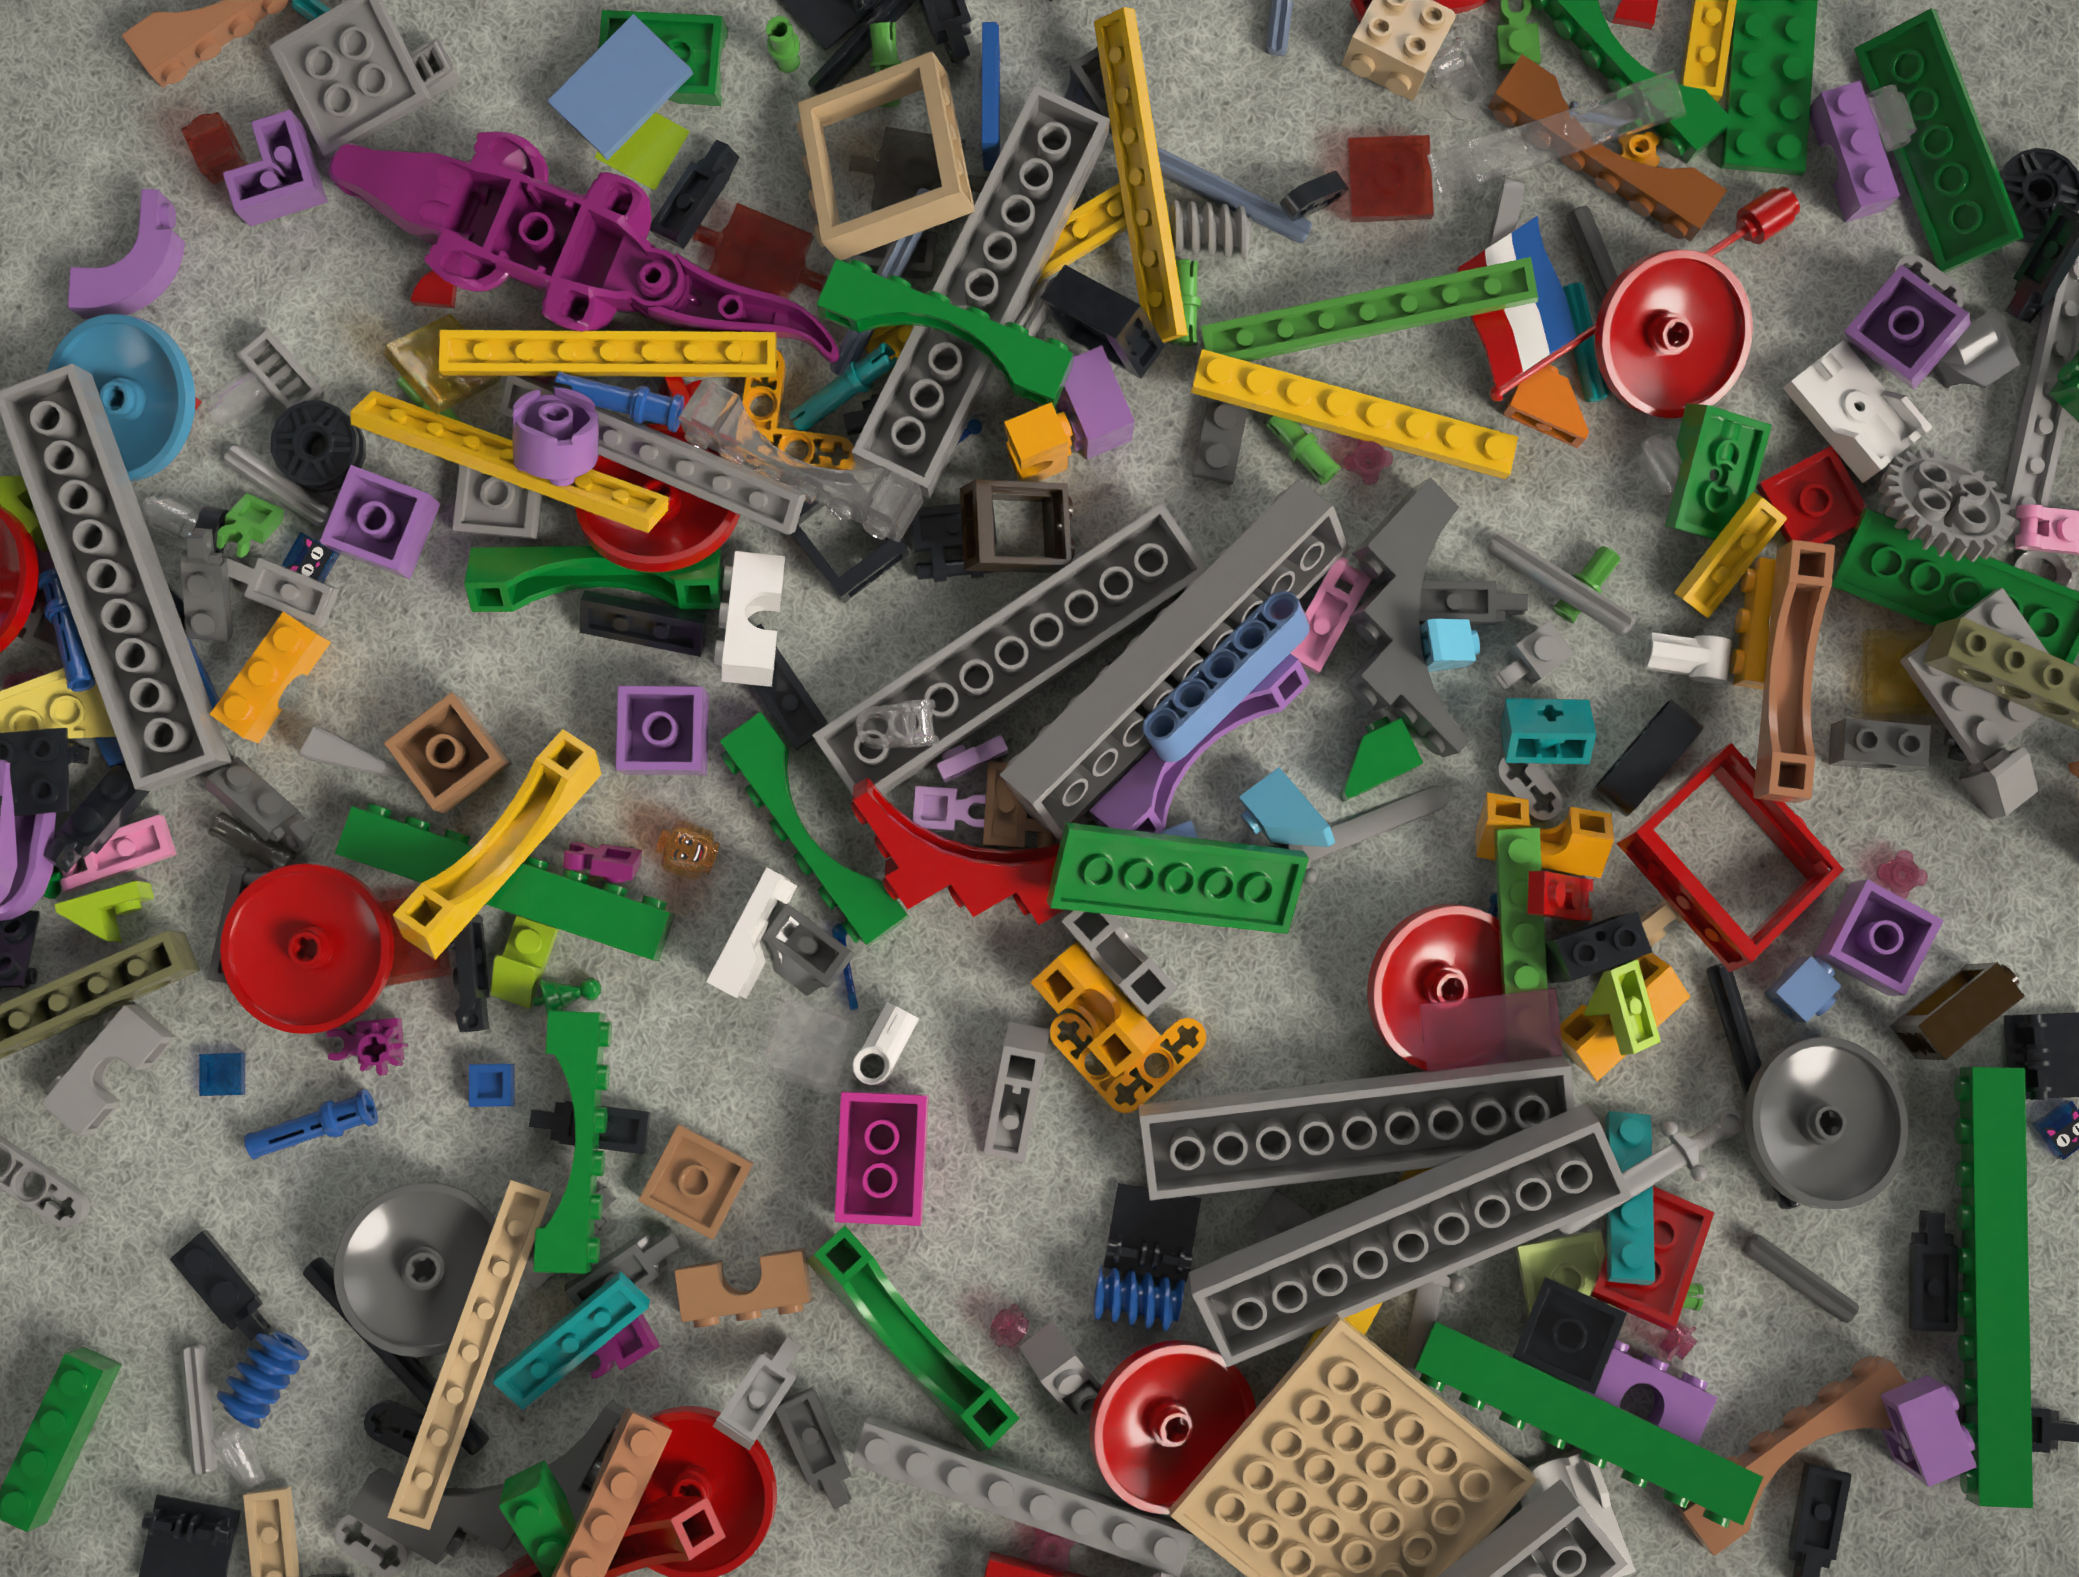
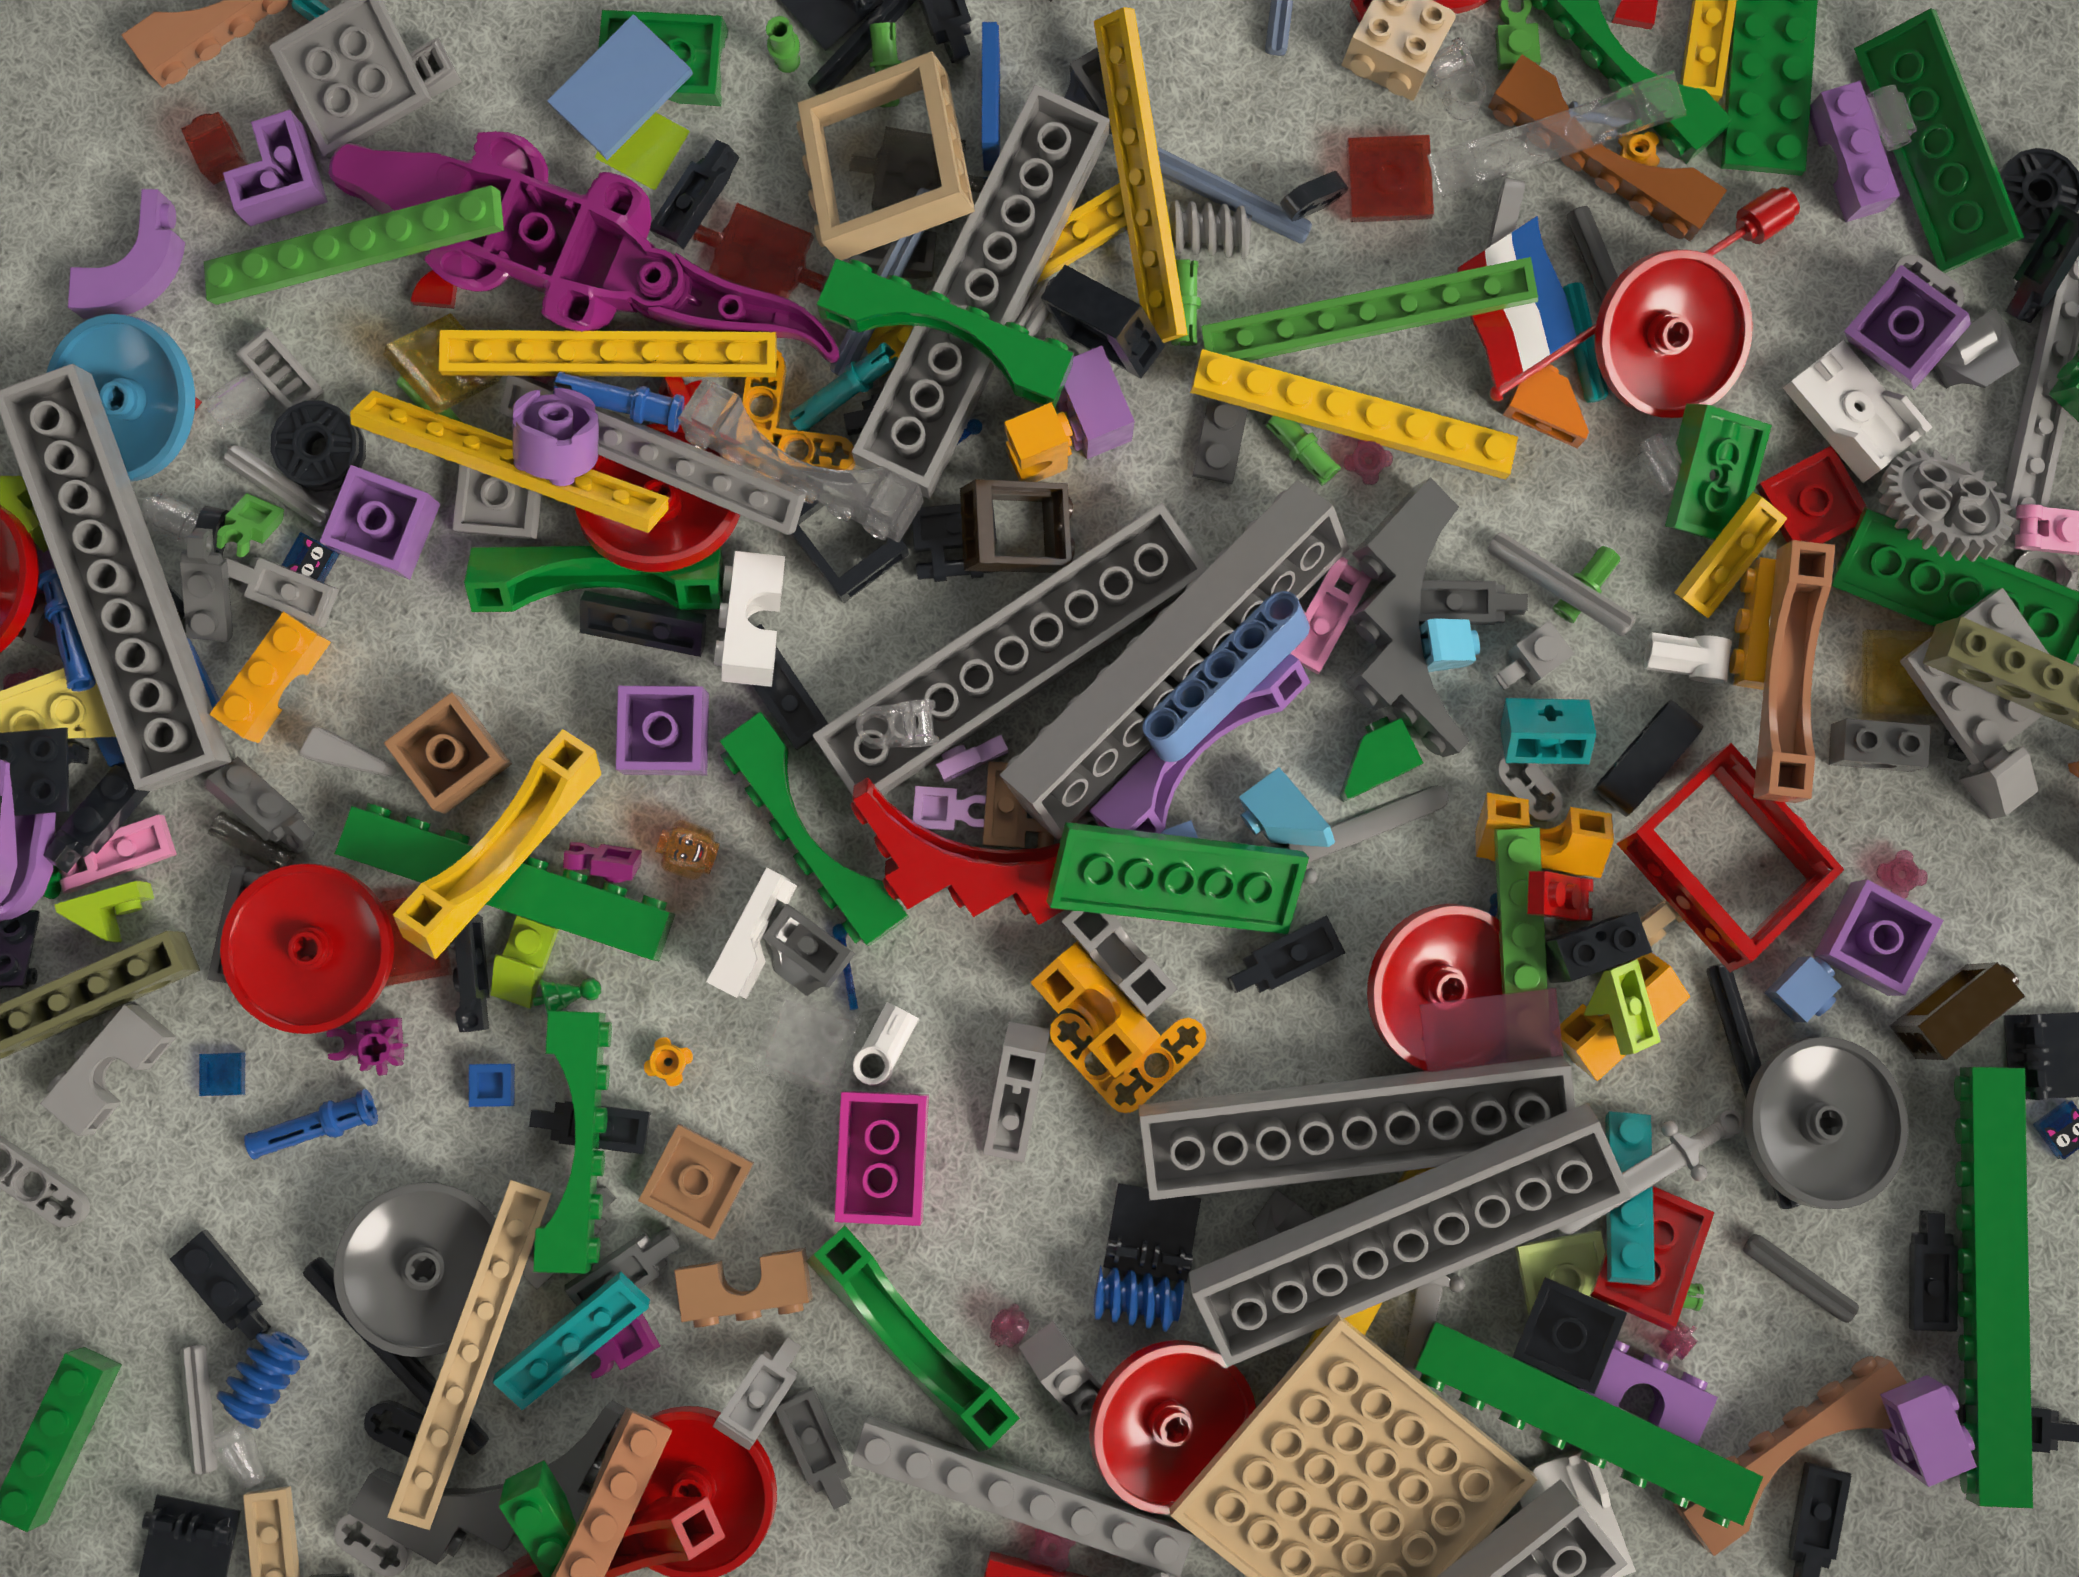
none -> bright green plate [203,185,504,305]
none -> light orange plate [644,1037,693,1086]
none -> black hinge [1227,915,1346,993]

